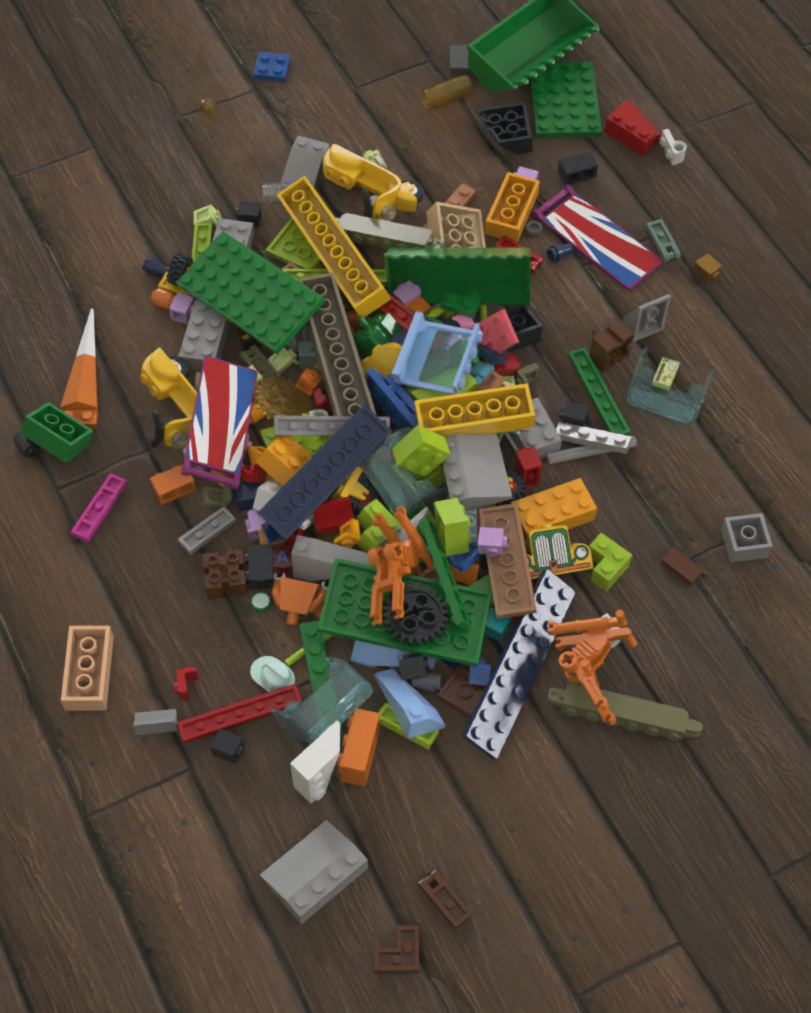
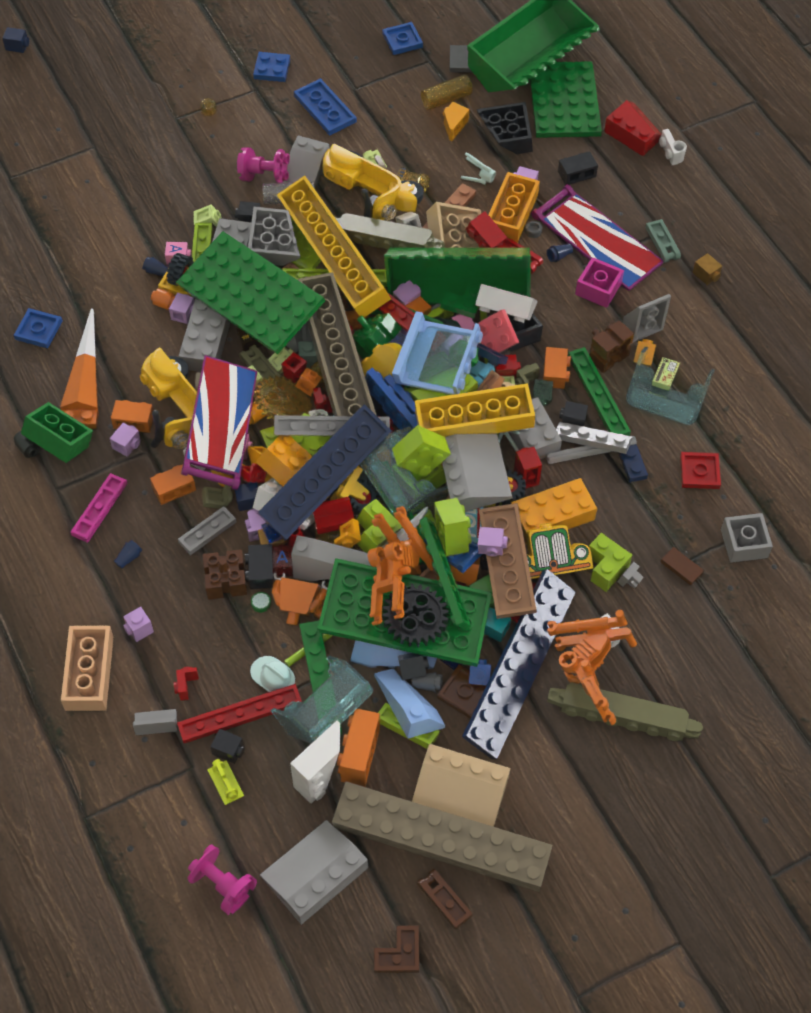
none -> dark blue brick [2,27,29,53]
none -> blue plate [14,308,63,348]
none -> lavender brick [110,423,141,457]
none -> orange brick [111,400,153,433]
none -> dark blue cone [114,540,142,569]
none -> lavender brick [123,607,154,642]
none -> bright pink brick [165,242,192,267]
none -> dark pink piece [187,844,257,915]
none -> neon yellow hinge [207,759,244,805]
none -> dark pink piece [237,147,290,183]
none -> light grey wedge [248,207,300,266]
none -> red brick [281,352,307,384]
none -> blue plate [294,78,357,136]
none -> dark tan brick [332,782,553,892]
none -> blue plate [382,22,423,55]
none -> white brick [395,211,422,228]
none -> clear yellow leg [397,167,430,193]
none -> tan slope [412,744,510,827]
none -> light orange slope [443,102,470,141]
none -> light aqua plant [461,152,496,185]
none -> red brick [466,211,507,248]
none -> white slope [475,284,537,323]
none -> clear green bracket [532,379,553,406]
none -> orange brick [543,347,571,389]
none -> dark pink brick [575,257,624,308]
none -> light grey tile [617,562,644,588]
none -> dark blue plate [618,444,648,483]
none -> light orange bracket [633,339,656,366]
none -> red plate [680,452,721,489]

